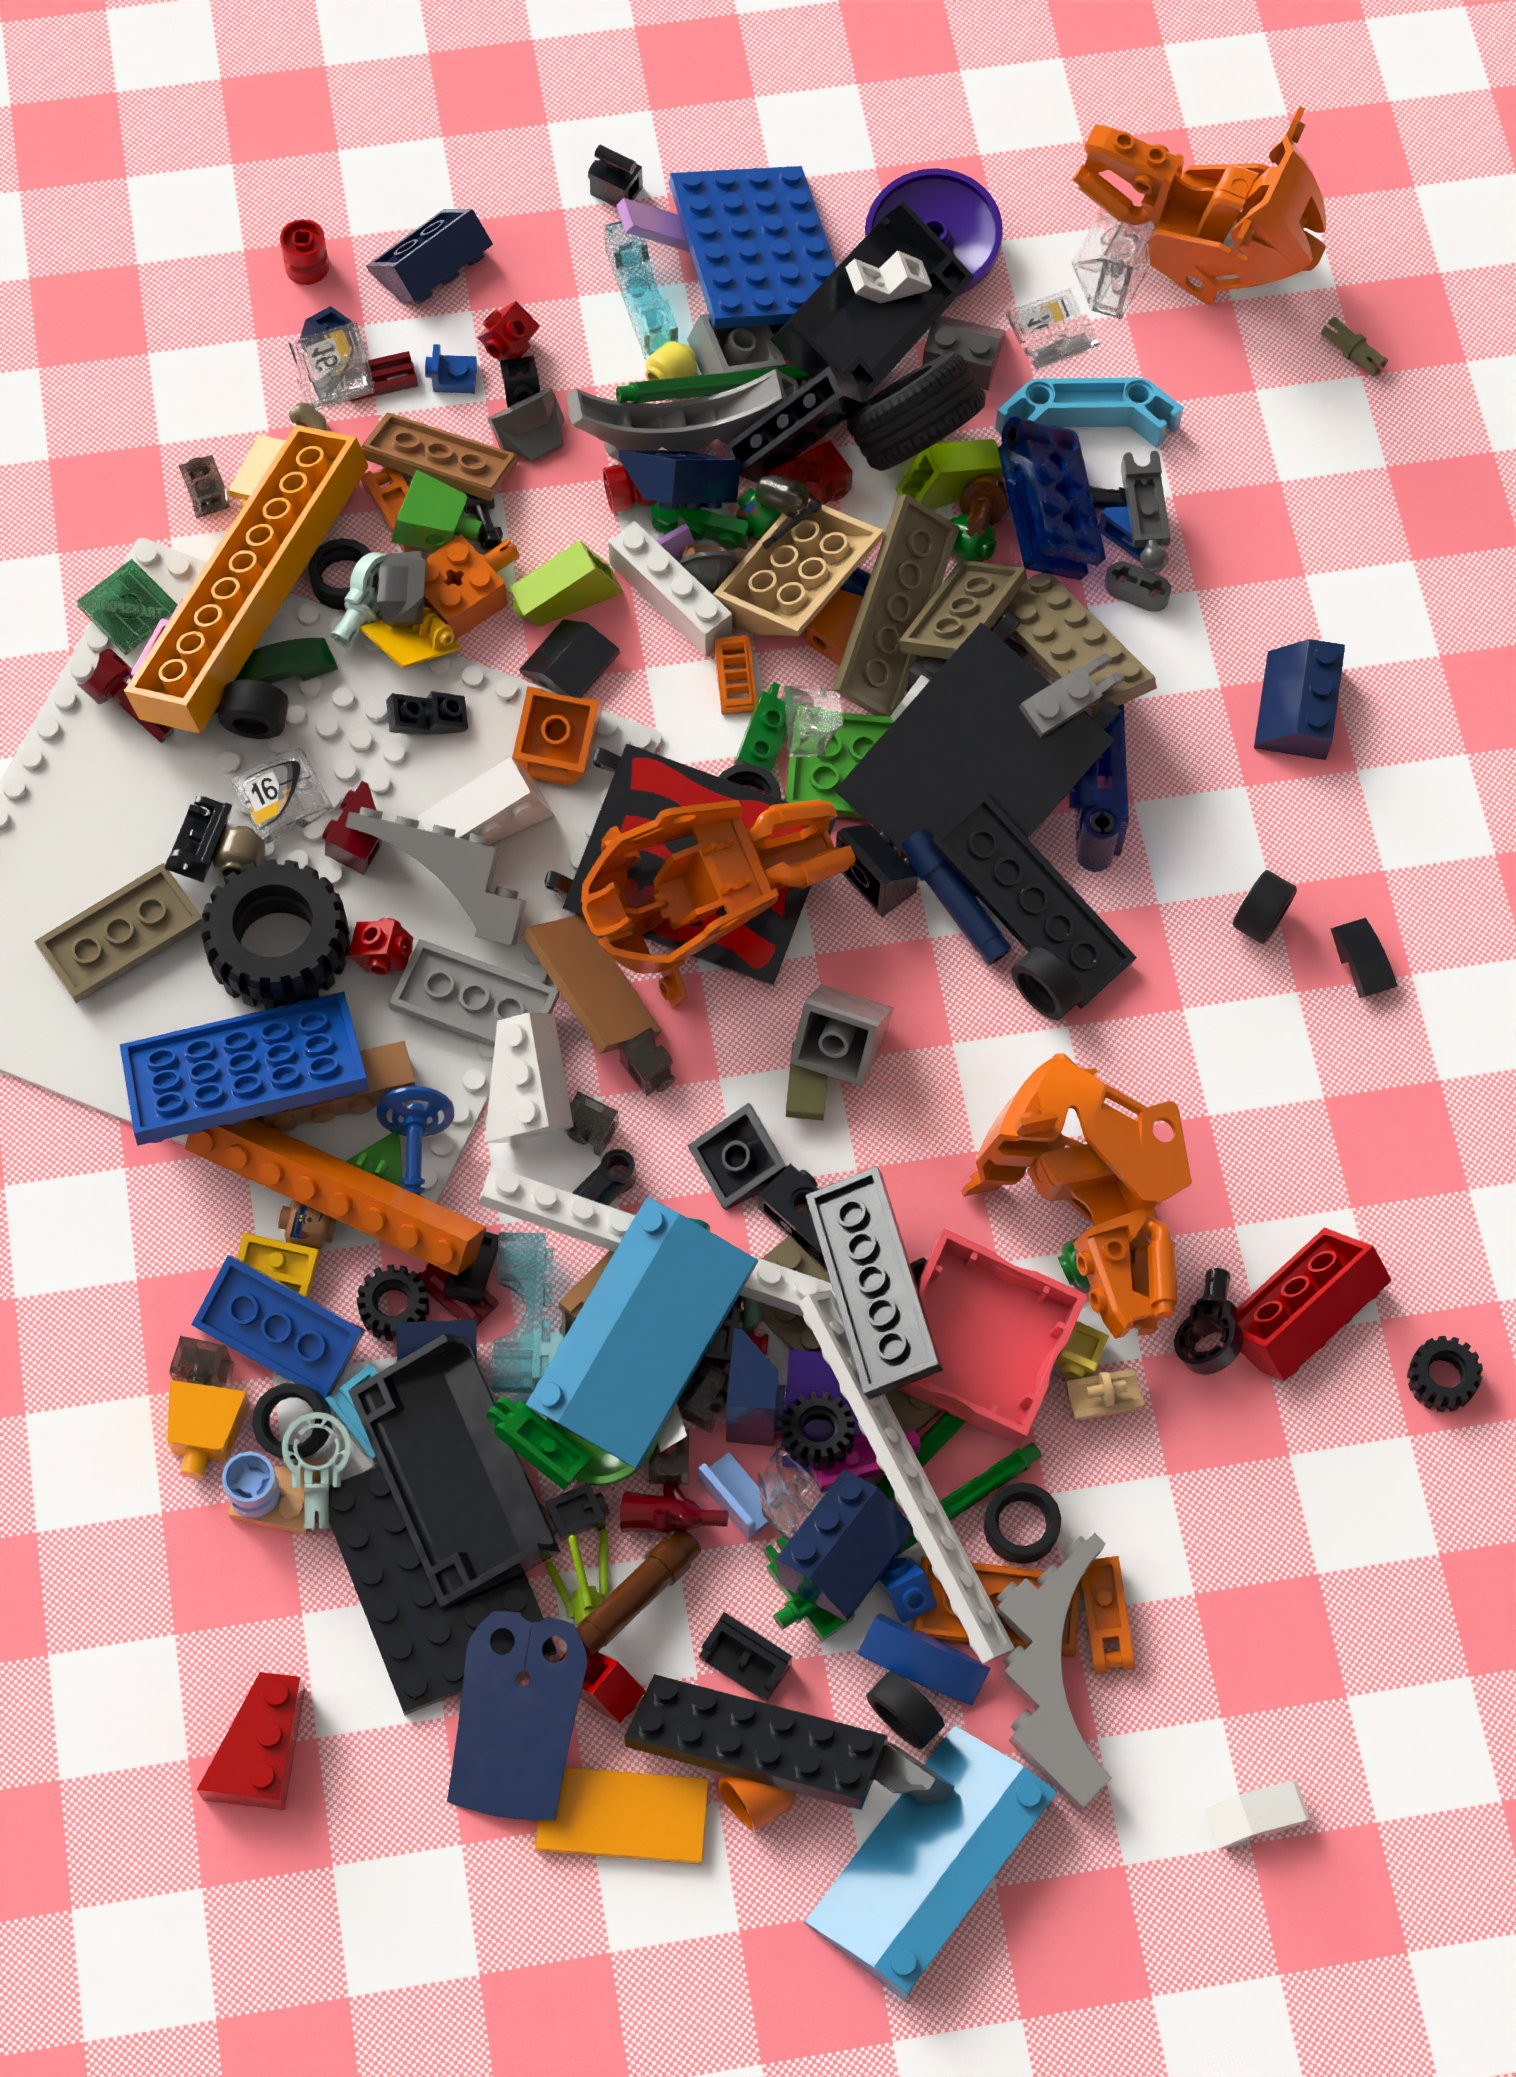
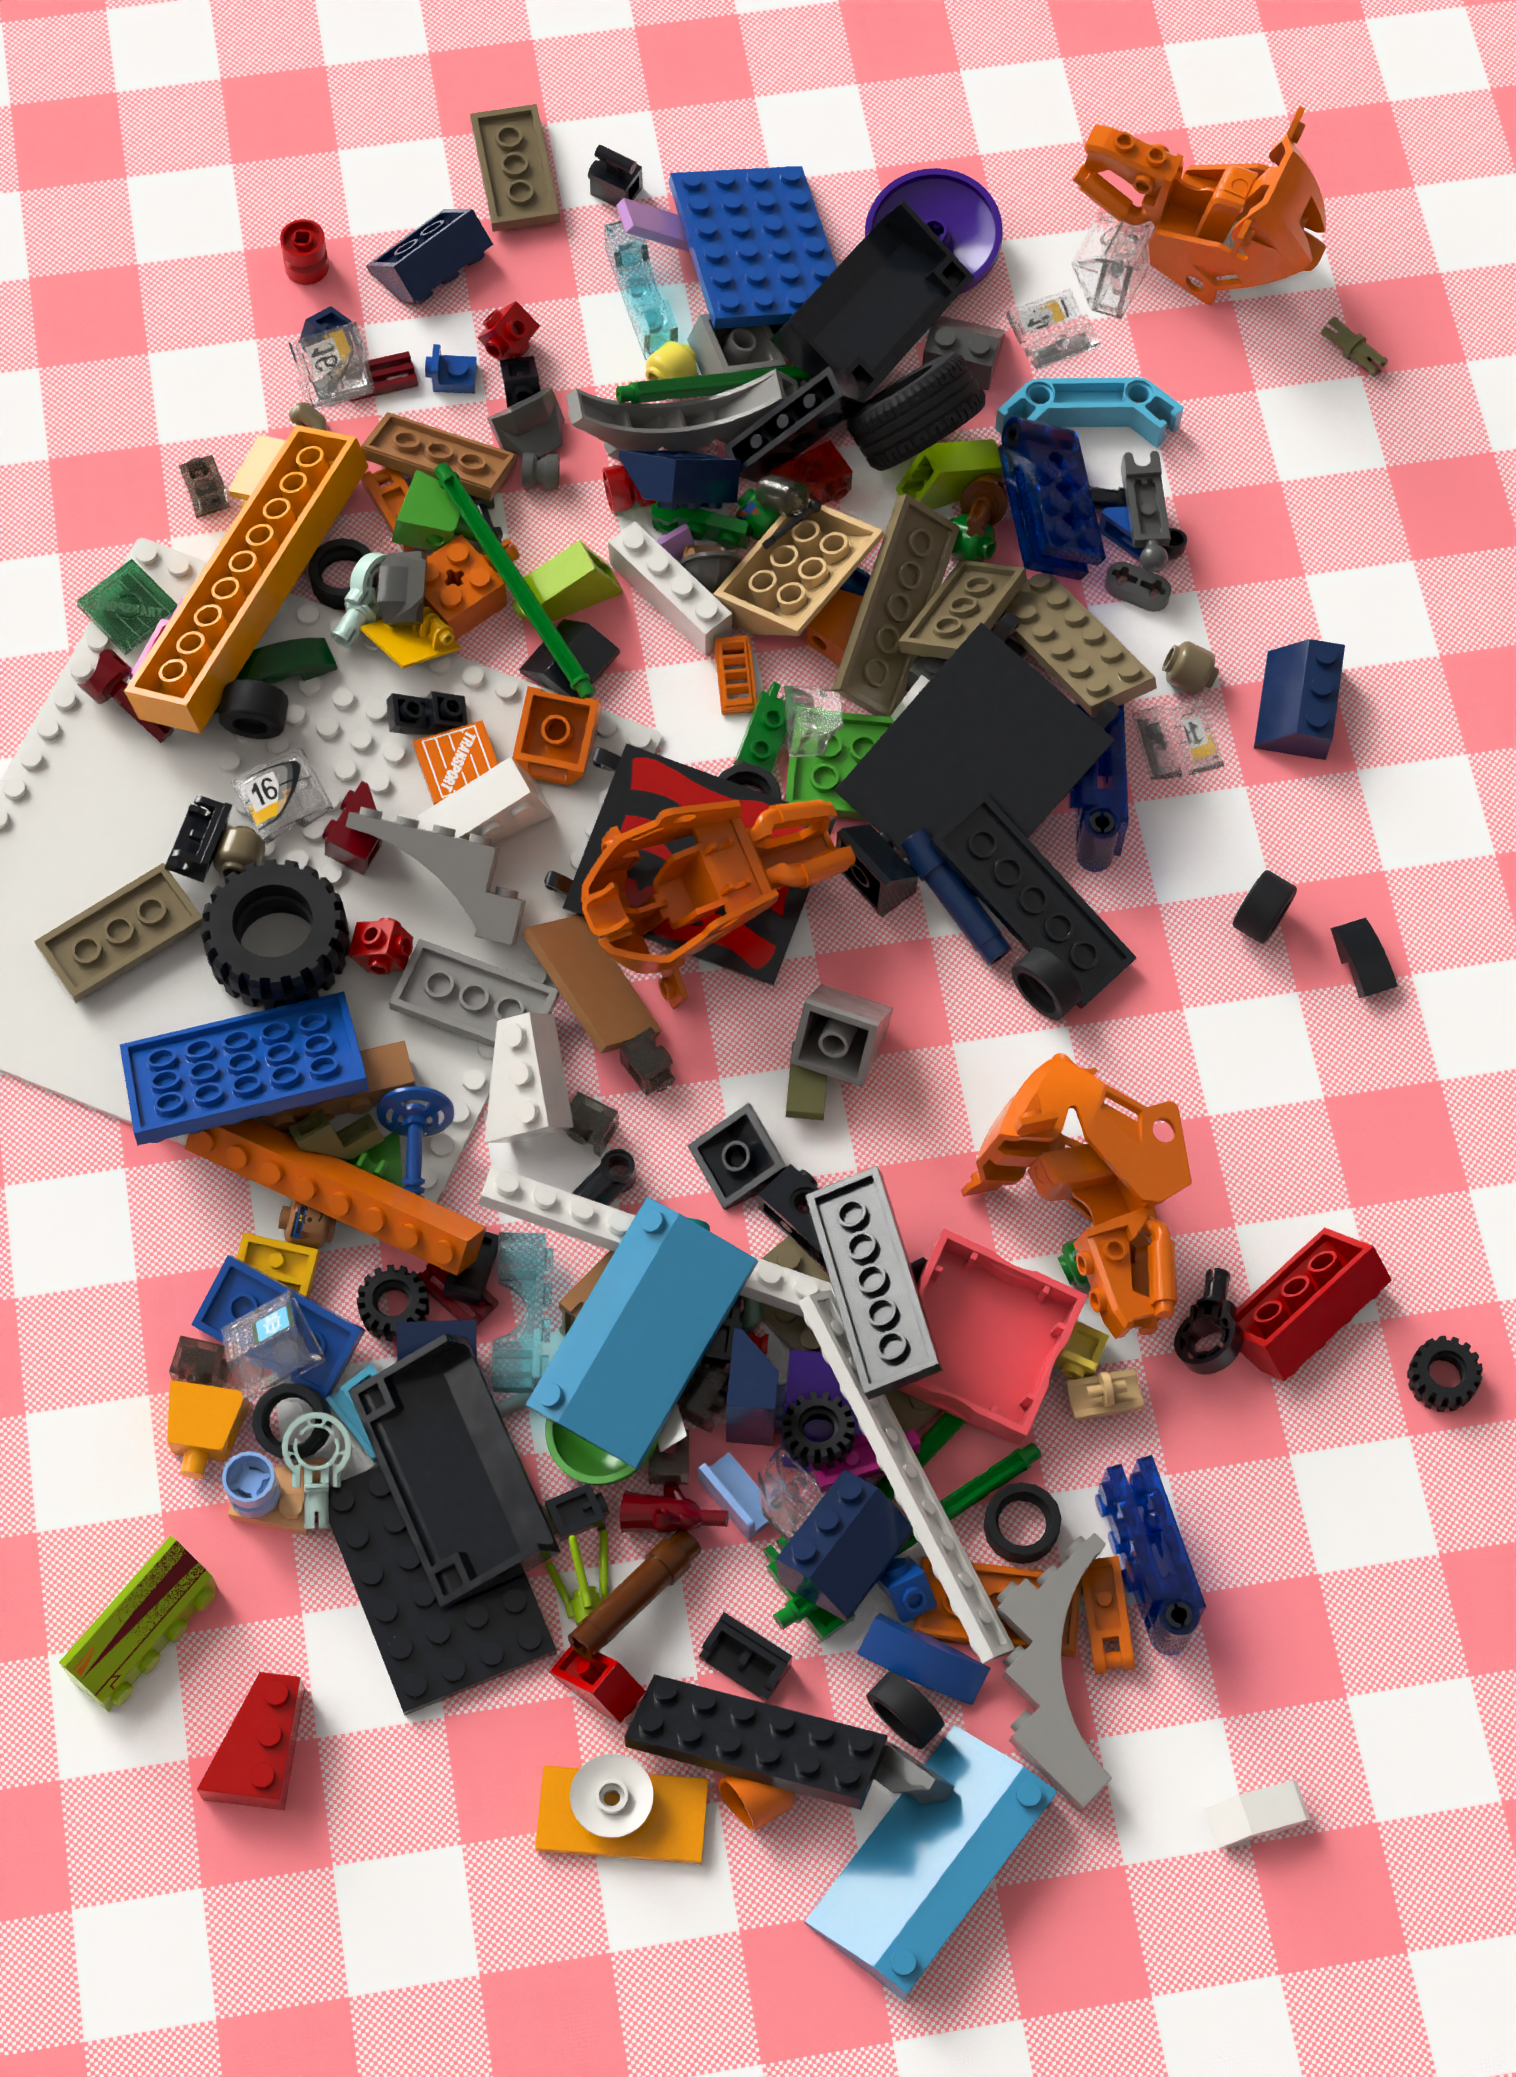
dark blue piece [447,1611,588,1820] -> none
green hinge [486,1397,591,1490] -> none
white slope [845,251,932,303] -> none
light grey hinge [1019,653,1125,738] -> none
none -> lime slope [59,1535,217,1712]
none -> clear slope [221,1290,327,1398]
none -> olive slope [288,1109,385,1160]
none -> orange tile [412,720,498,805]
none -> green piece [434,462,596,699]
none -> dark tan plate [470,104,560,232]
none -> dark grey wheel [522,452,560,490]
none -> white dish [570,1754,653,1838]
none -> clear blue hinge [1095,1455,1206,1656]
none -> clear slope [1132,698,1225,780]
none -> black hinge [1162,528,1187,560]
none -> dark tan head [1162,641,1219,695]

